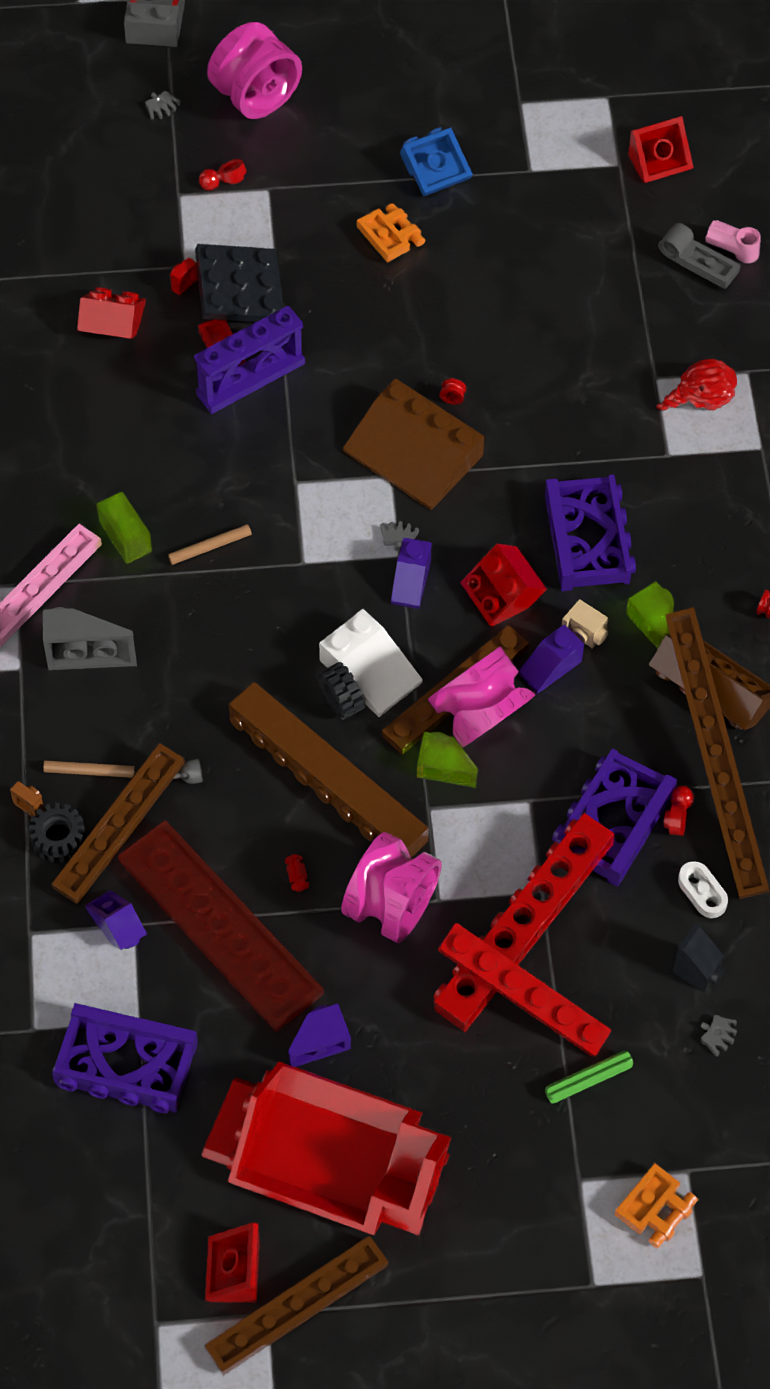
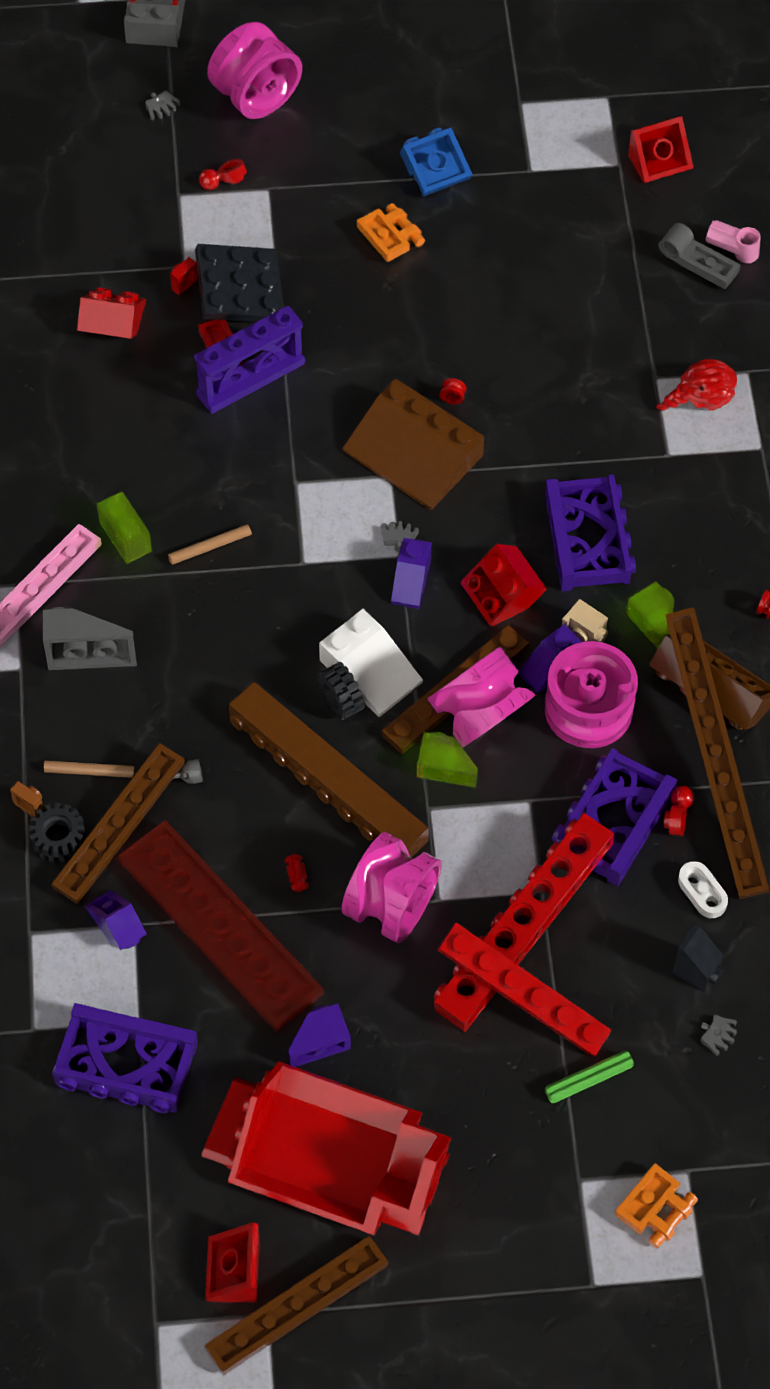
none -> dark pink piece [545,641,638,748]

